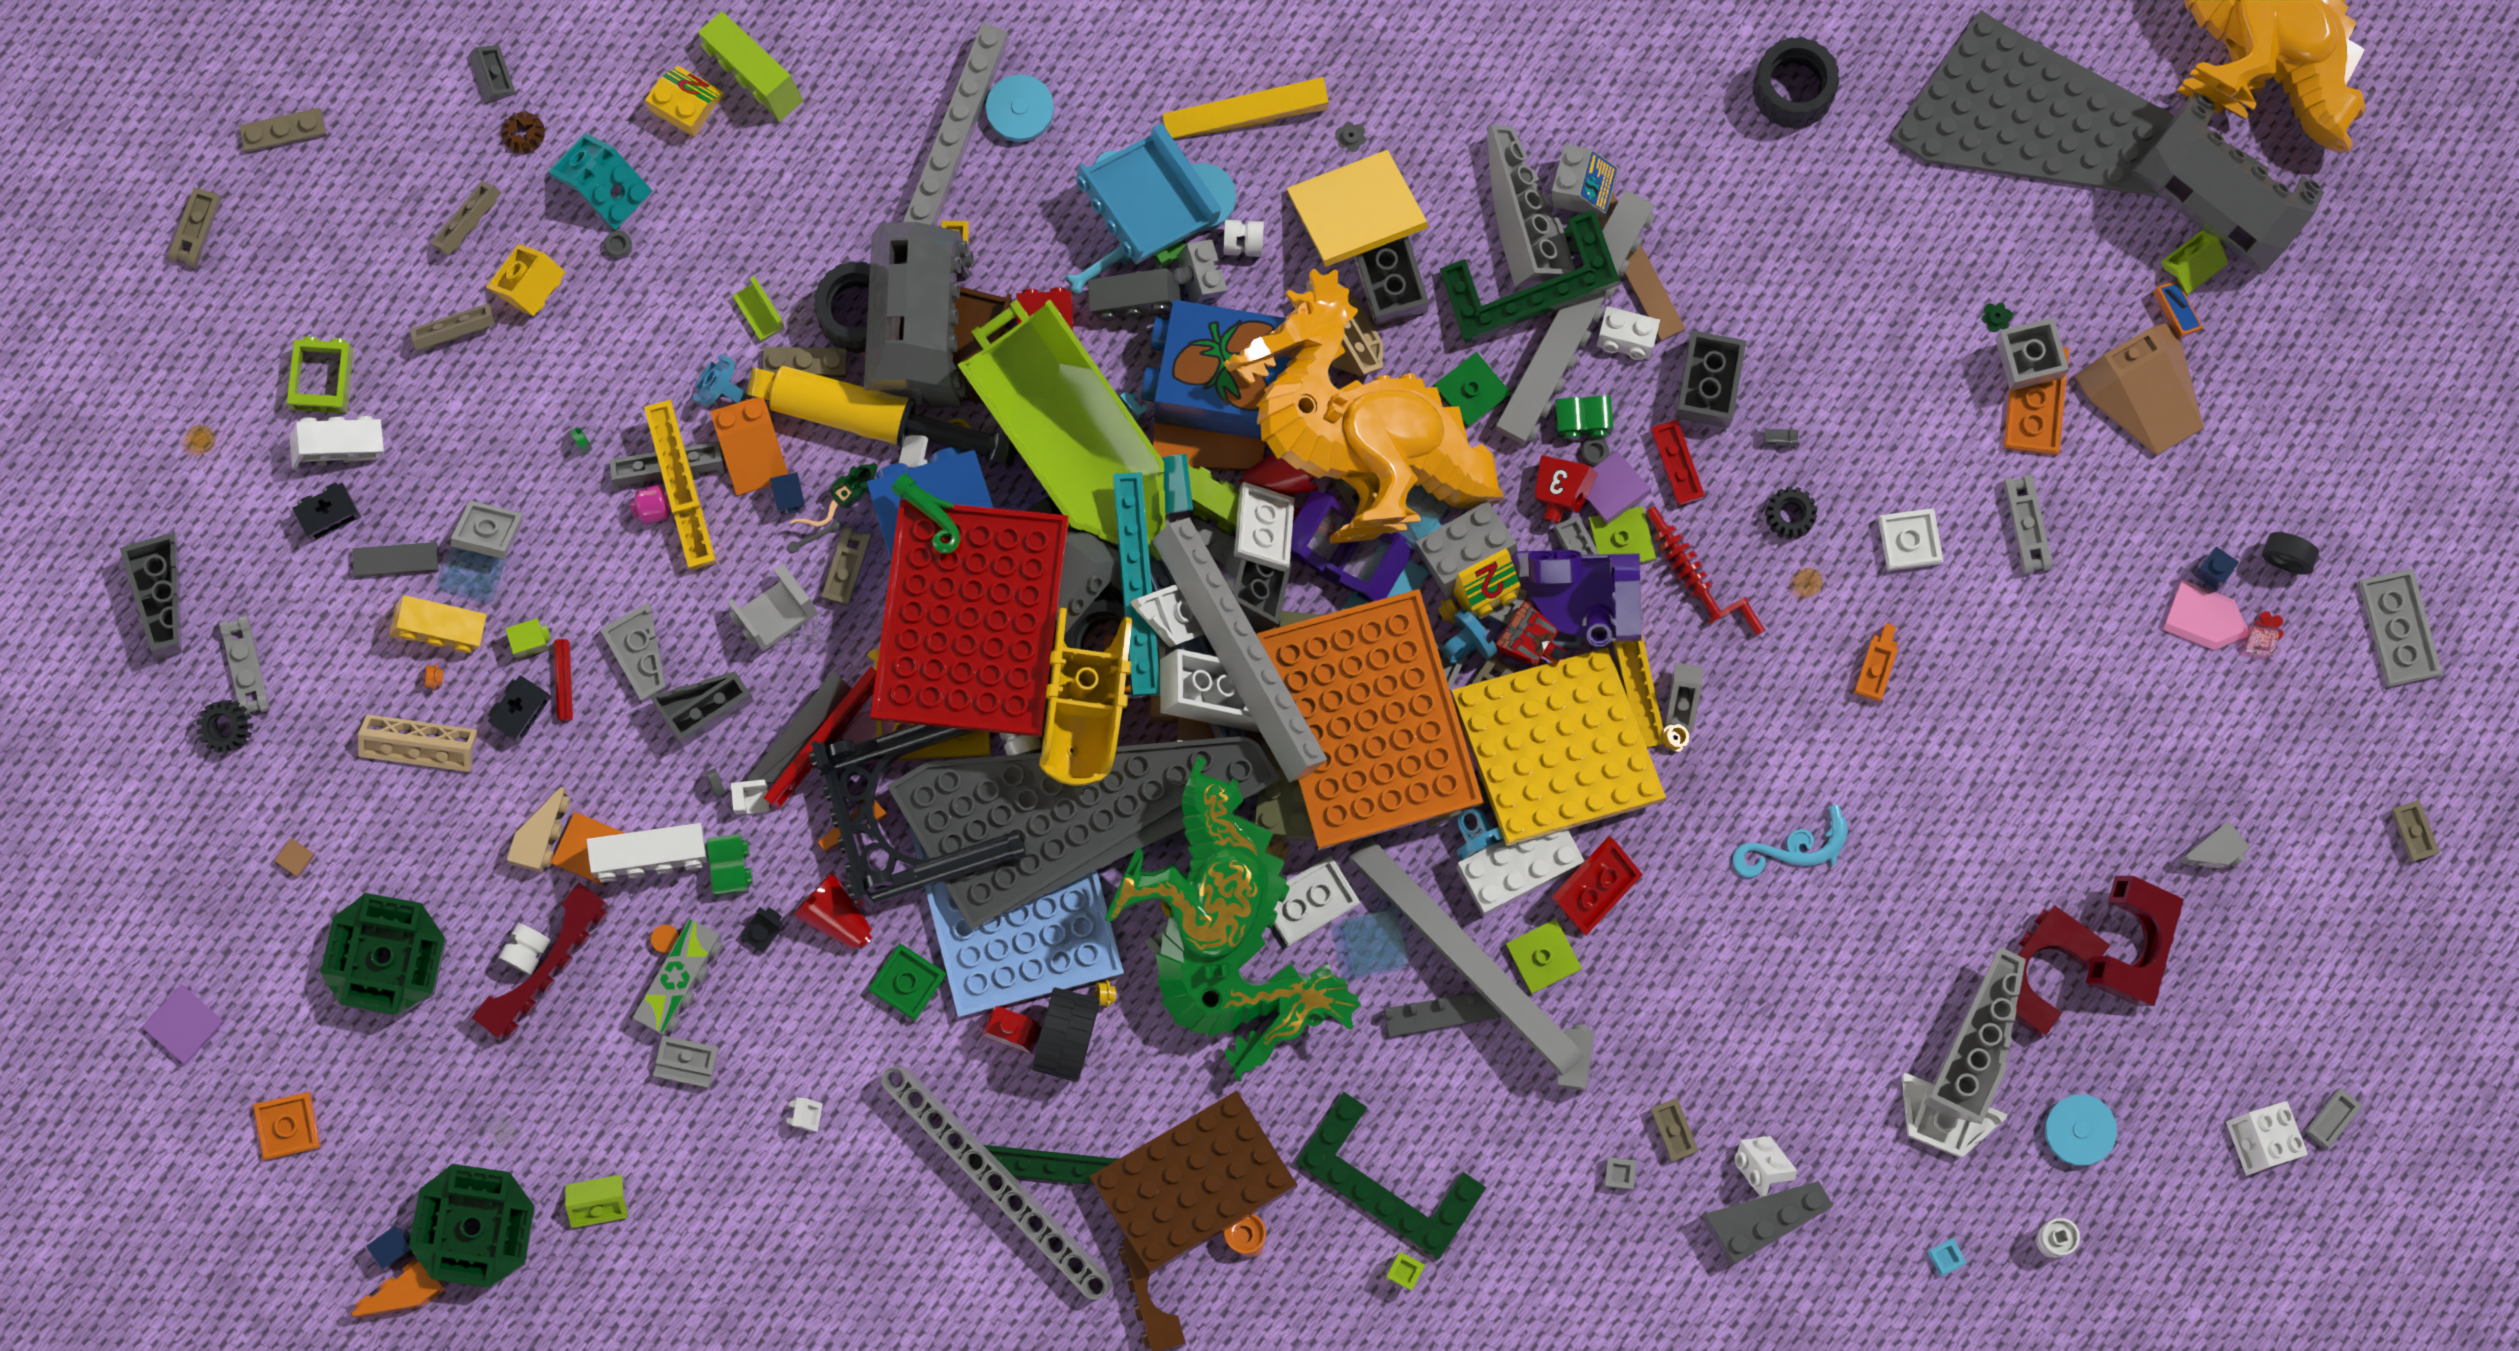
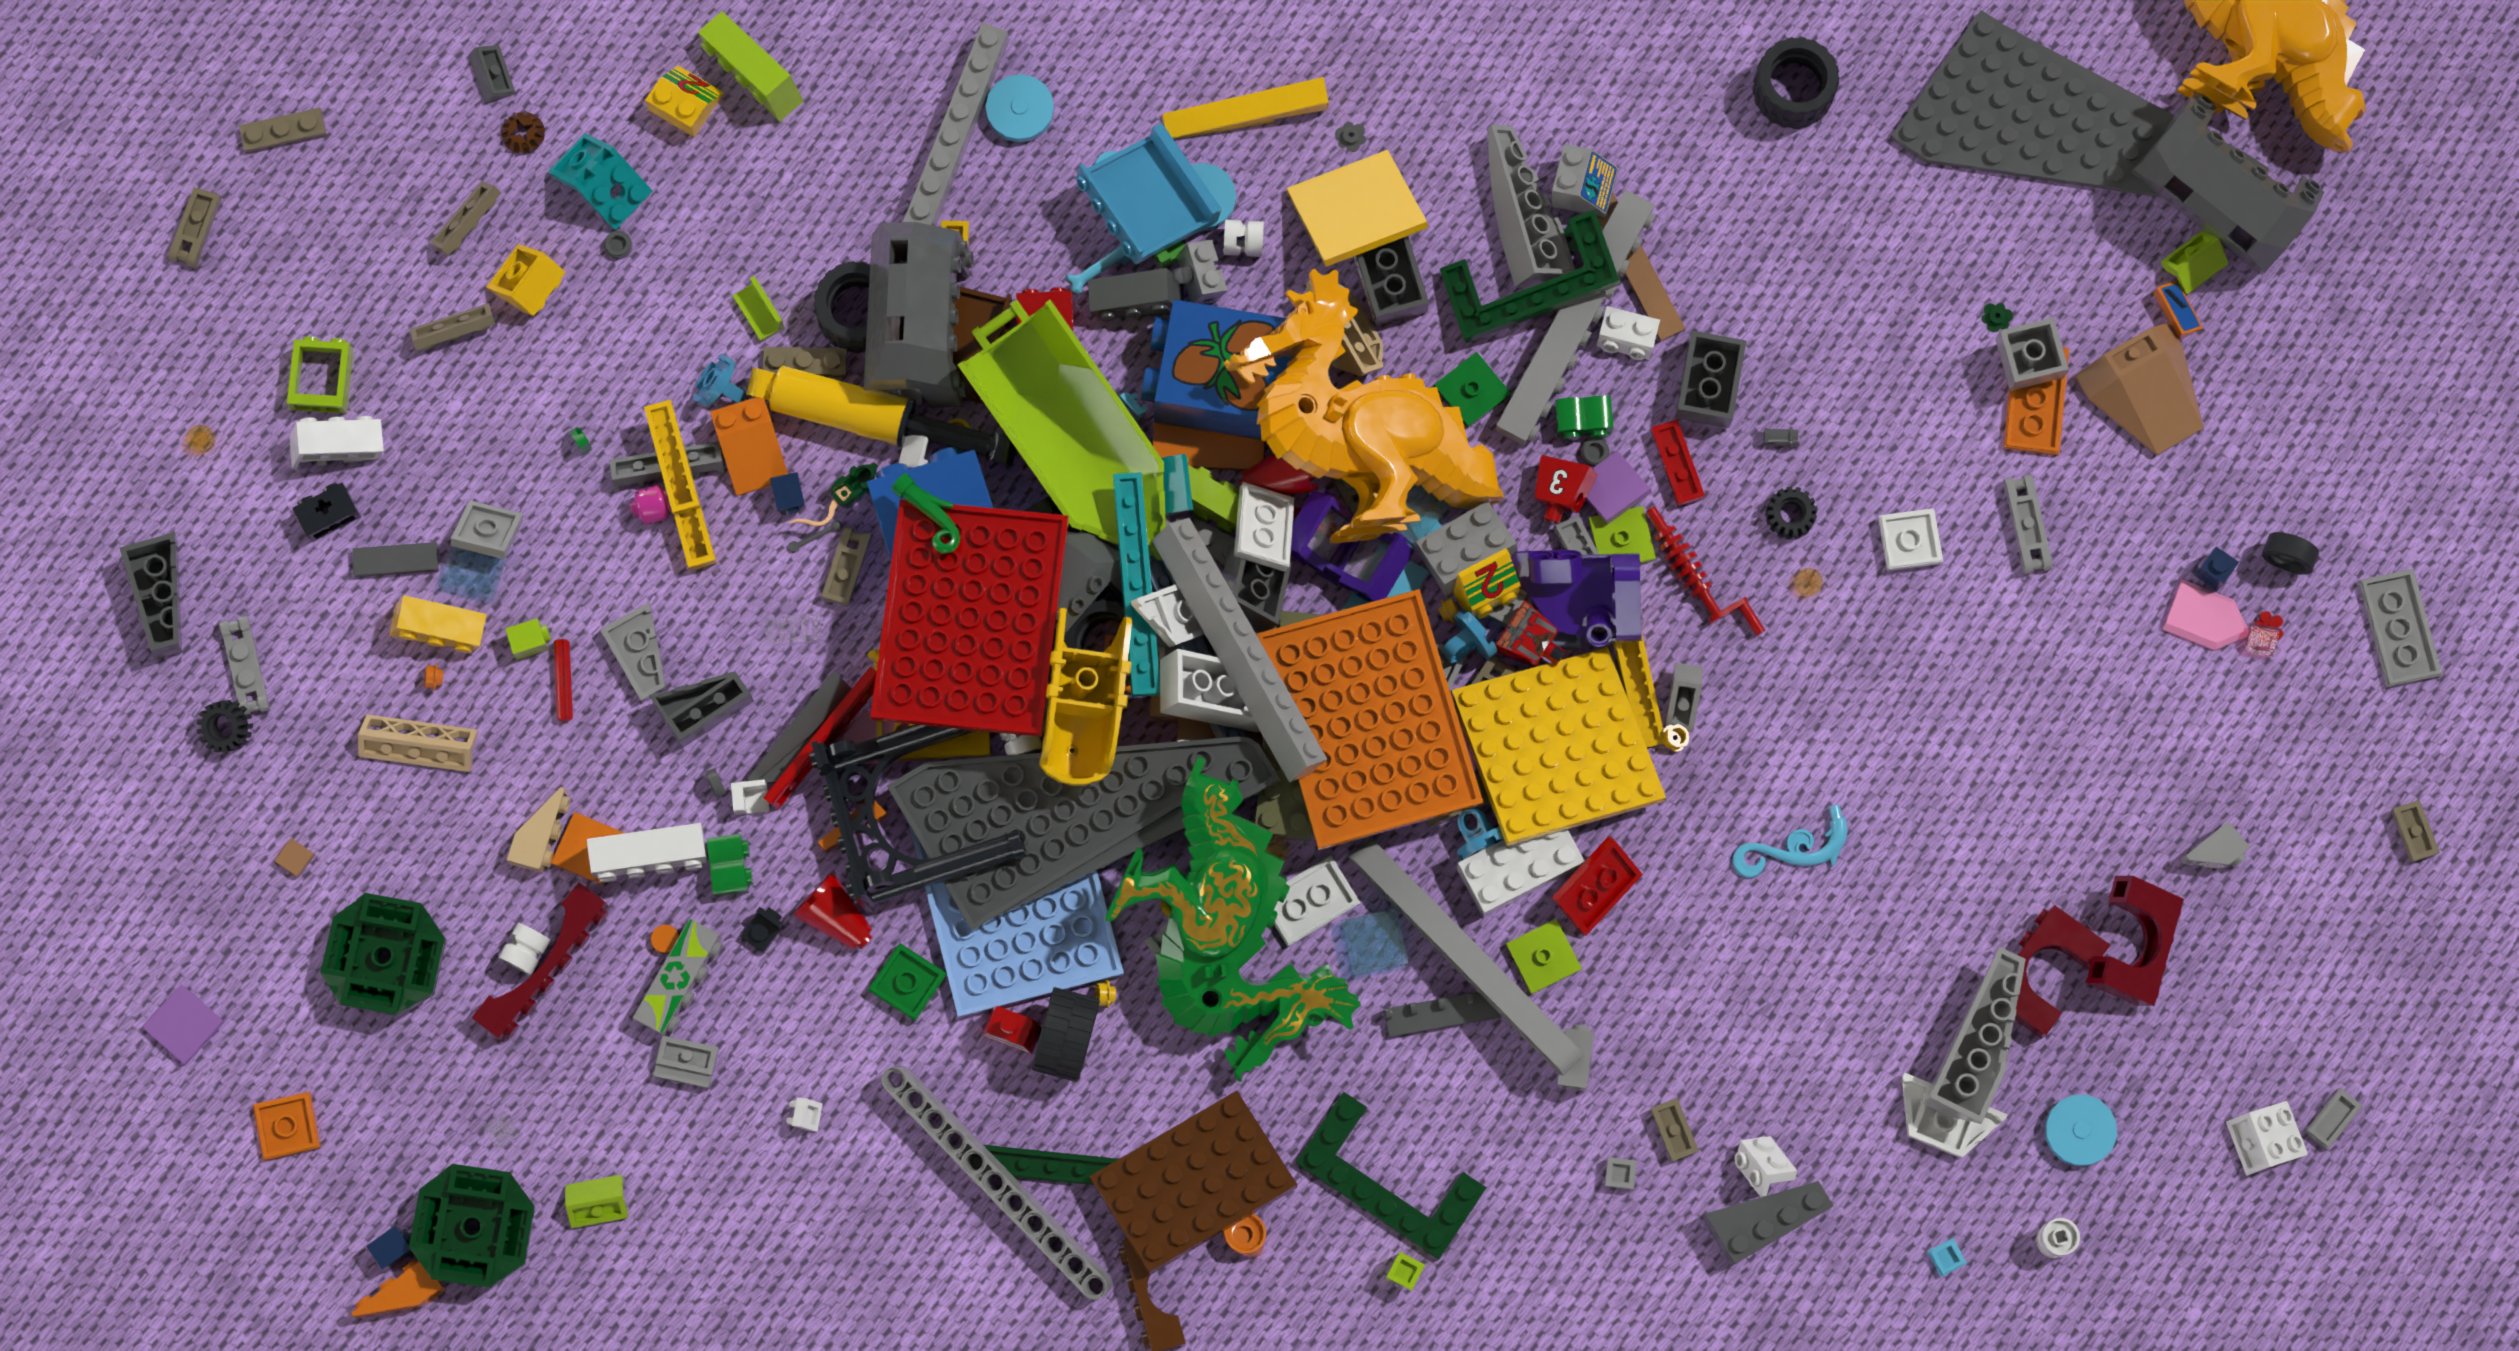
black brick [488,675,551,744] -> none
light grey panel [727,563,819,651] -> none
orange hinge [1854,623,1898,702] -> none

